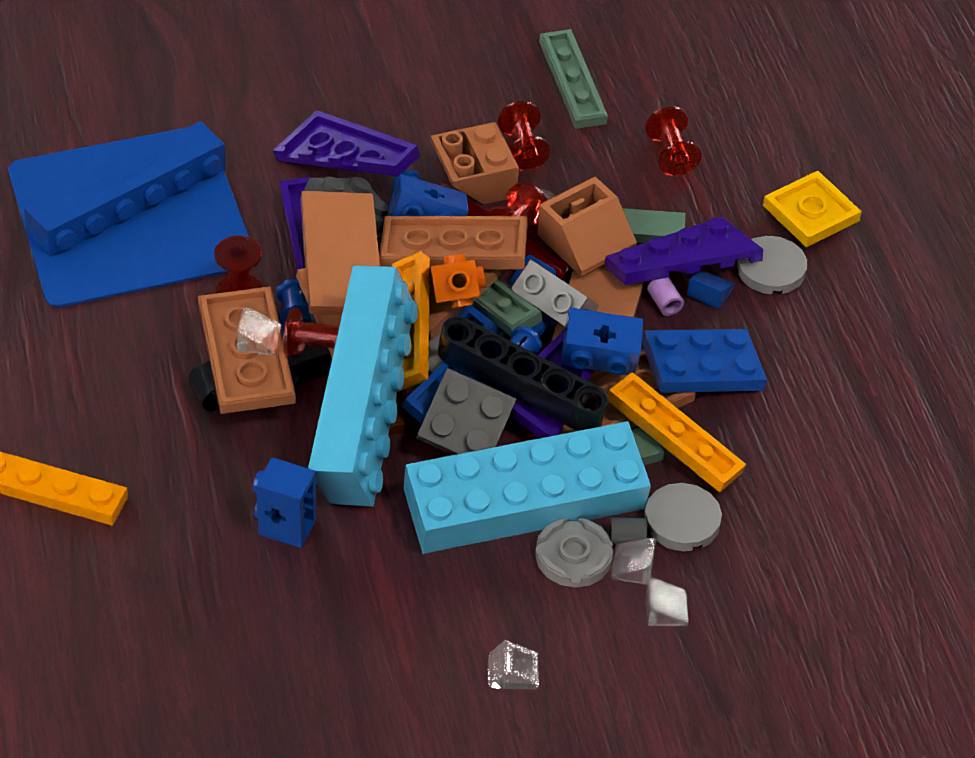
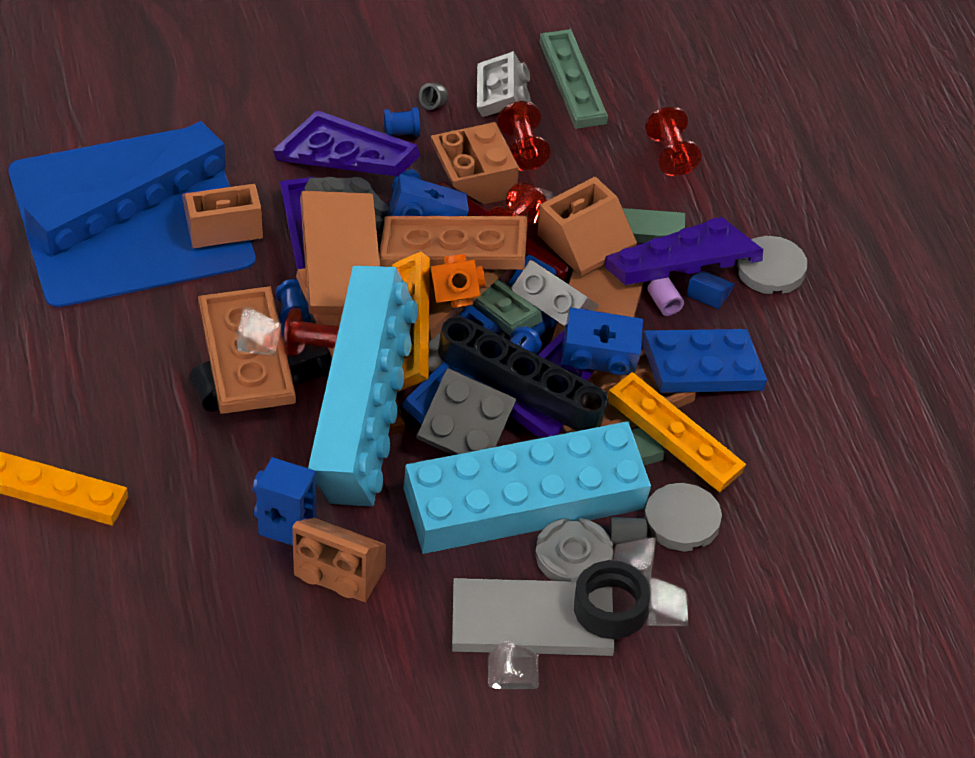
clear red piece [214,236,263,294] -> none
yellow plate [763,171,862,247] -> none
none -> nougat slope [181,184,263,248]
none -> nougat slope [292,518,386,603]
none -> blue bush [383,107,420,138]
none -> dark grey hinge [419,82,448,110]
none -> light grey tile [452,578,614,656]
none -> light grey bracket [477,51,531,119]
none -> black tyre [573,560,651,639]

